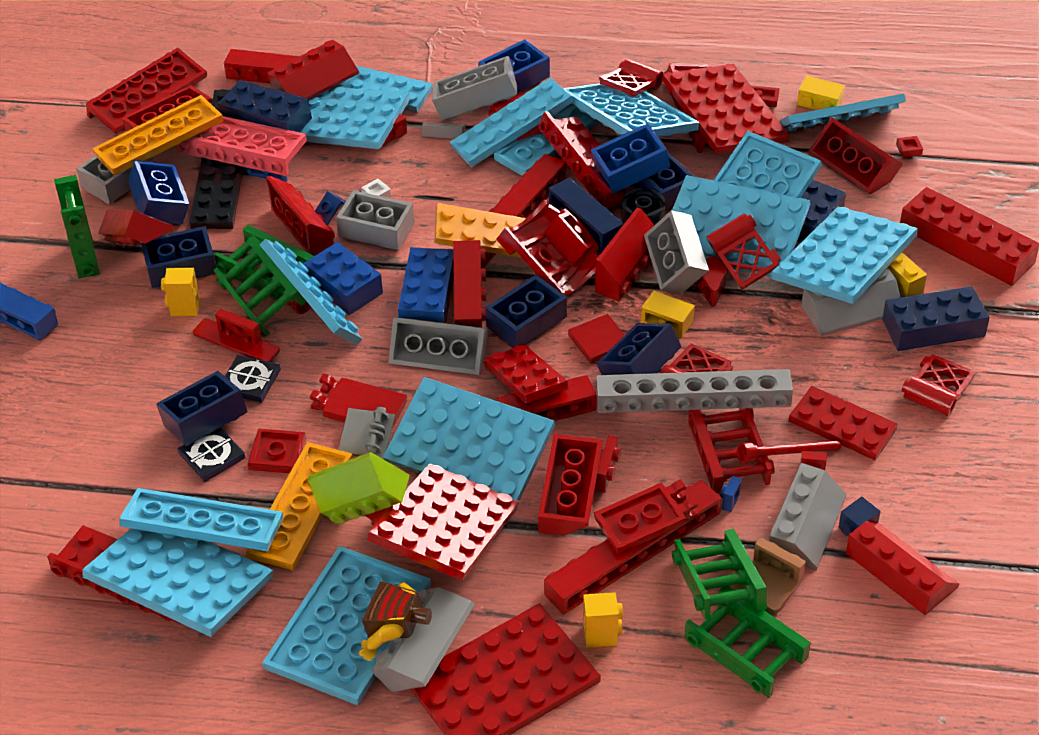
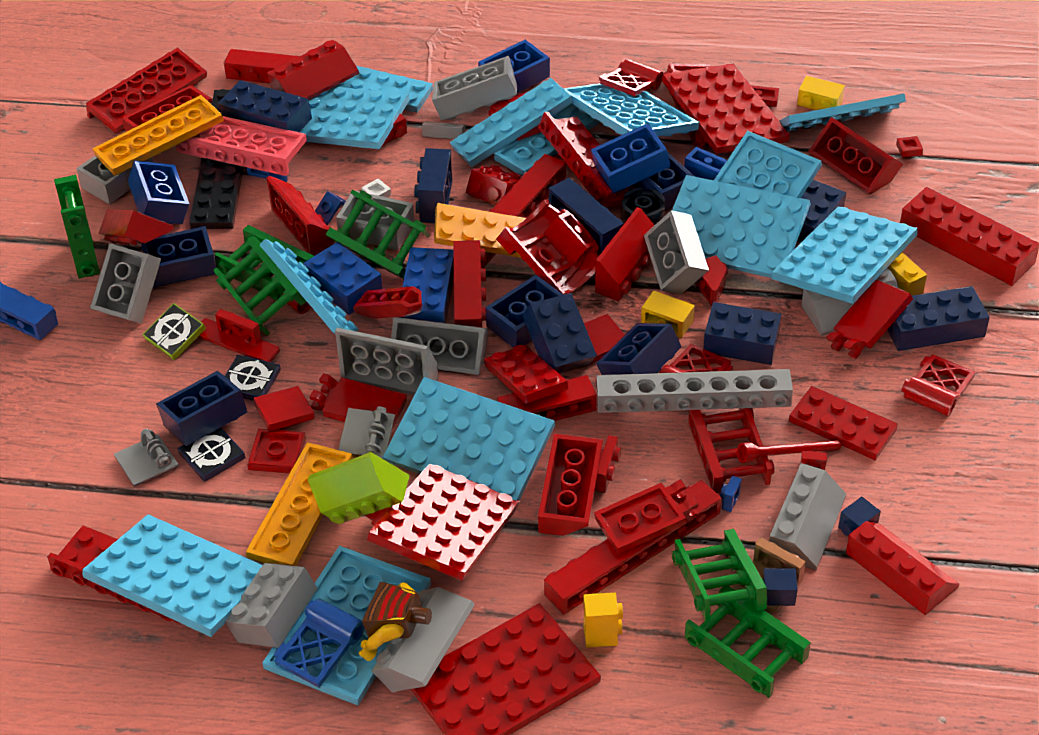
medium azure plate [119,488,283,551] -> none
yellow brick [161,268,200,316] -> none
red piece [706,213,781,290] -> none
none -> light grey brick [90,243,161,323]
none -> light grey hinge [114,429,179,486]
none -> tile [142,303,206,361]
none -> light grey brick [225,563,318,648]
none -> red tile [253,386,315,431]
none -> blue piece [274,599,365,688]
none -> green fence [326,189,431,280]
none -> light grey slope [335,328,438,395]
none -> red brick [353,286,422,319]
none -> dark blue brick [414,148,453,223]
none -> red bracket [465,165,521,205]
none -> dark blue brick [522,293,597,374]
none -> blue brick [684,147,727,181]
none -> dark blue brick [703,302,781,365]
none -> dark blue brick [762,568,798,606]
none -> red tile [826,280,913,359]

